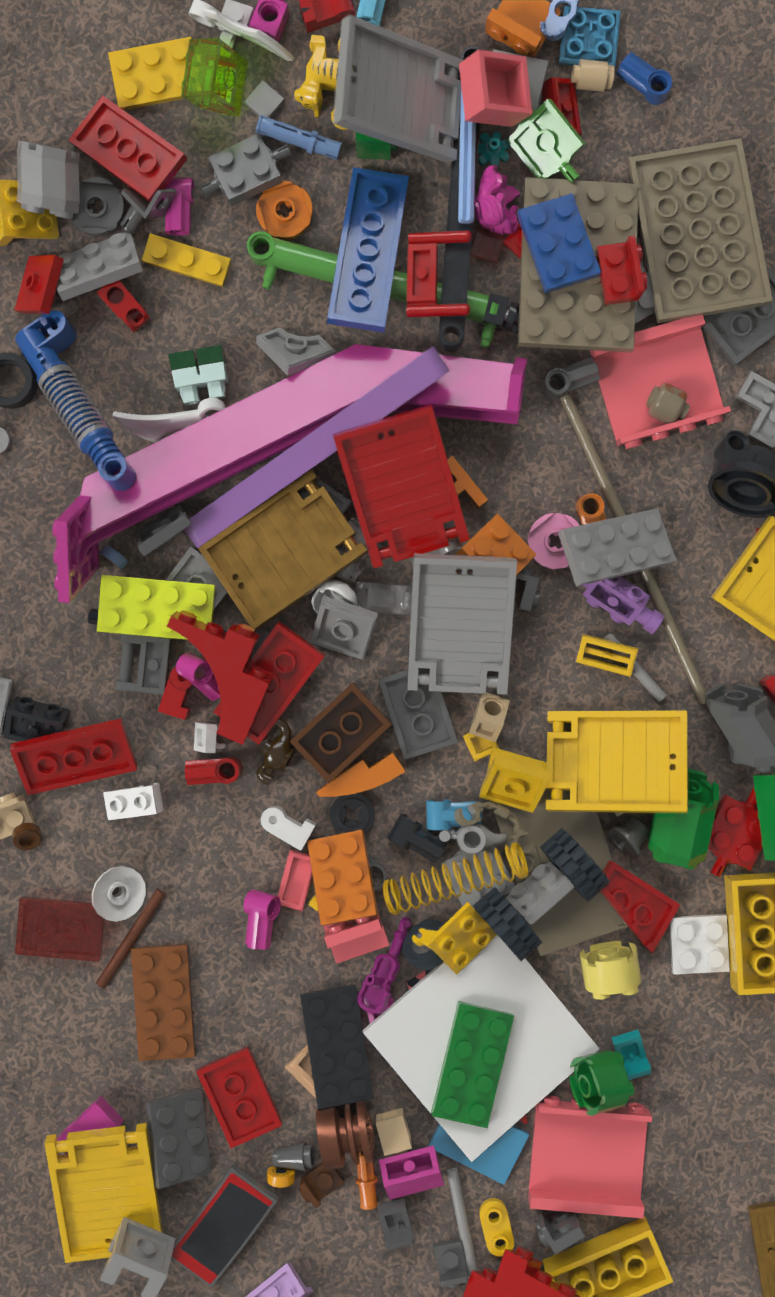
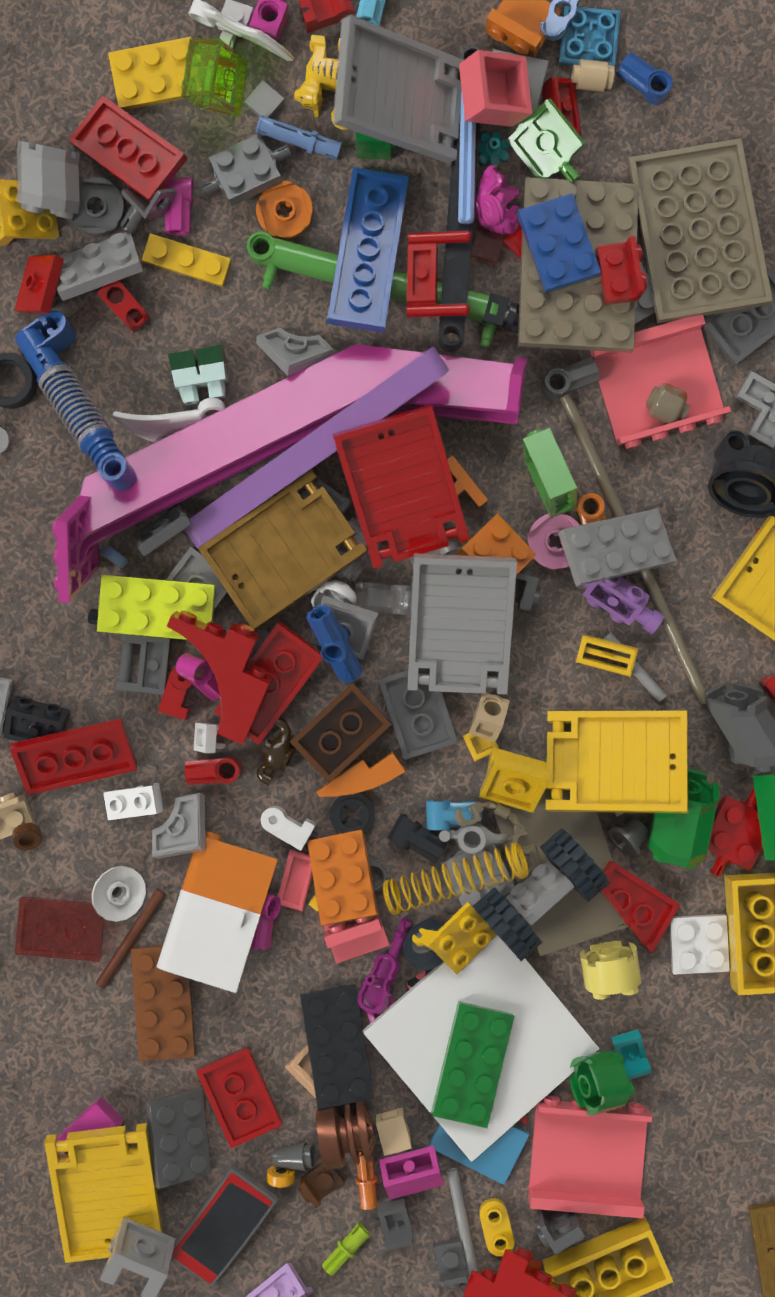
none -> light grey tile [152,793,206,859]
none -> door [156,831,278,993]
none -> blue piece [307,604,363,684]
none -> lime axle [322,1222,371,1276]
none -> bright green window [523,428,577,518]

